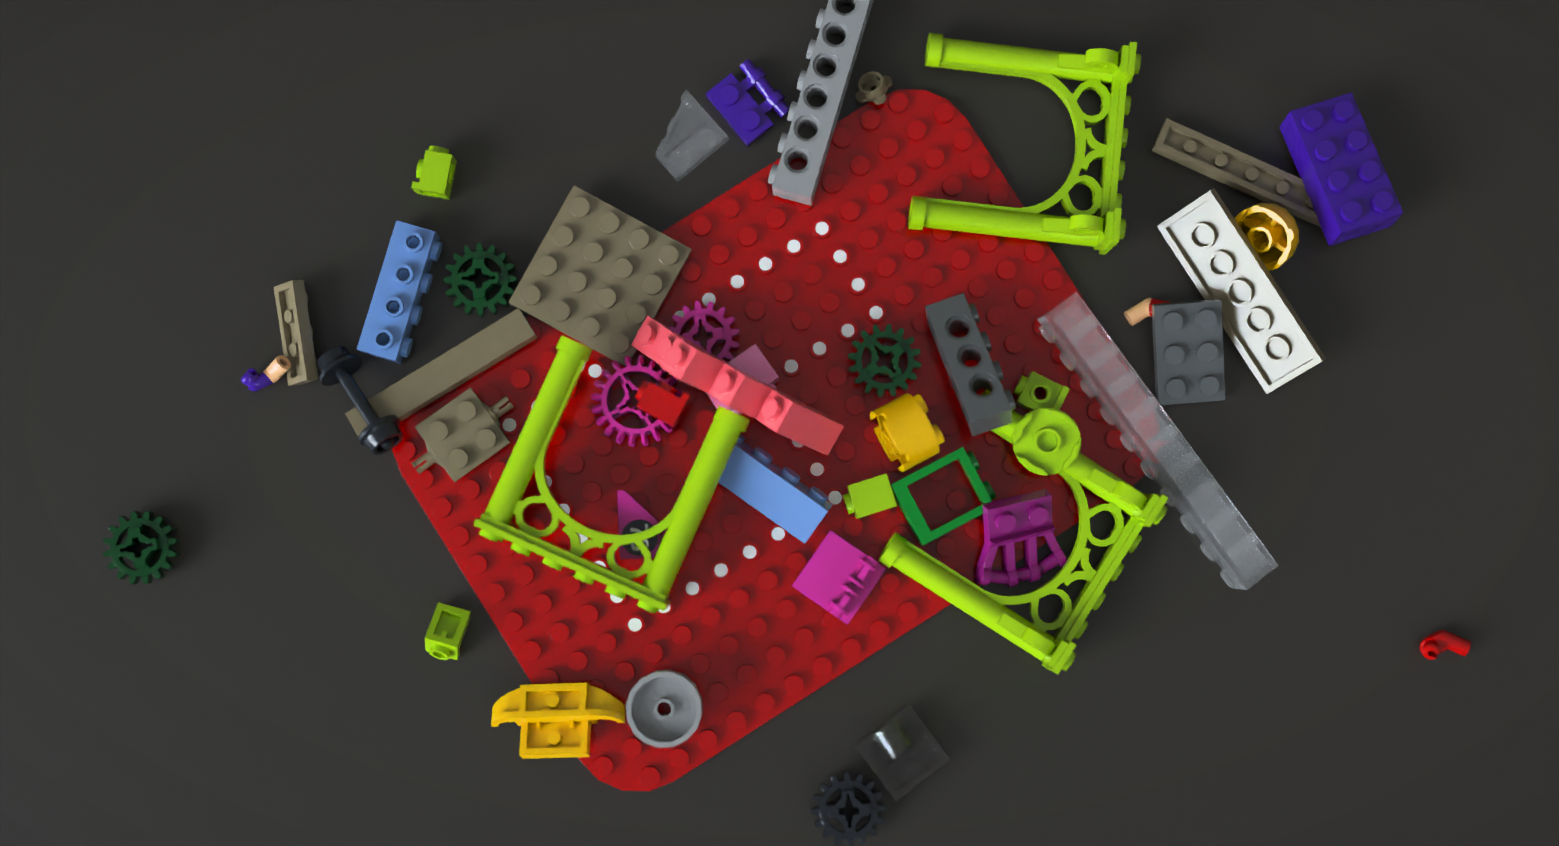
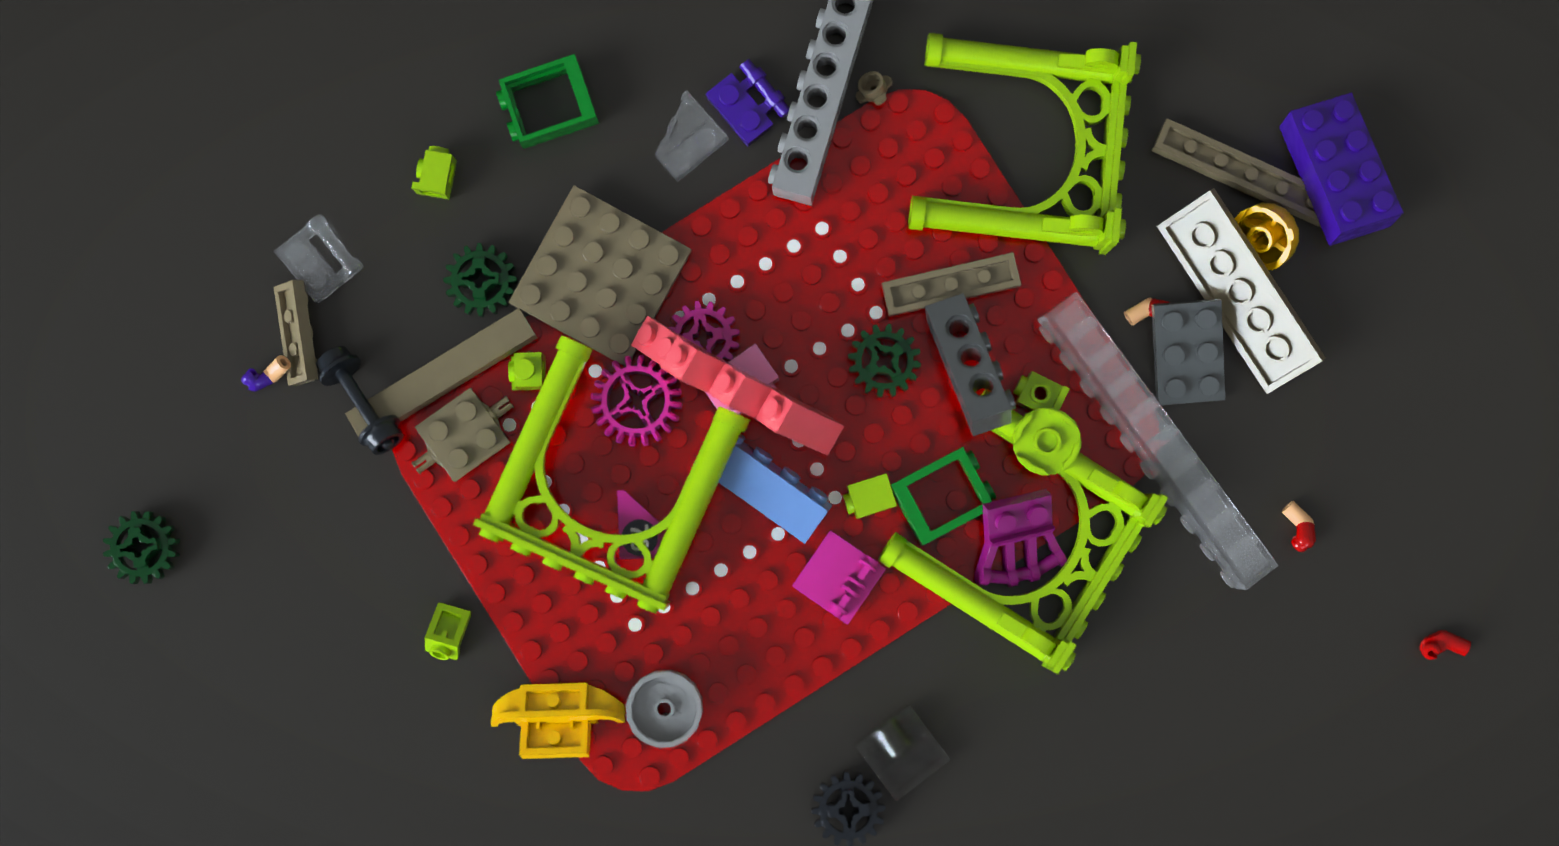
medium blue brick [357,220,443,364] -> none
red brick [635,380,691,428] -> none
yellow brick [870,393,944,472] -> none
none -> clear plate [274,214,363,304]
none -> green window [496,54,599,149]
none -> lime brick [508,352,546,391]
none -> dark tan plate [881,252,1021,317]
none -> arm [1282,500,1316,552]

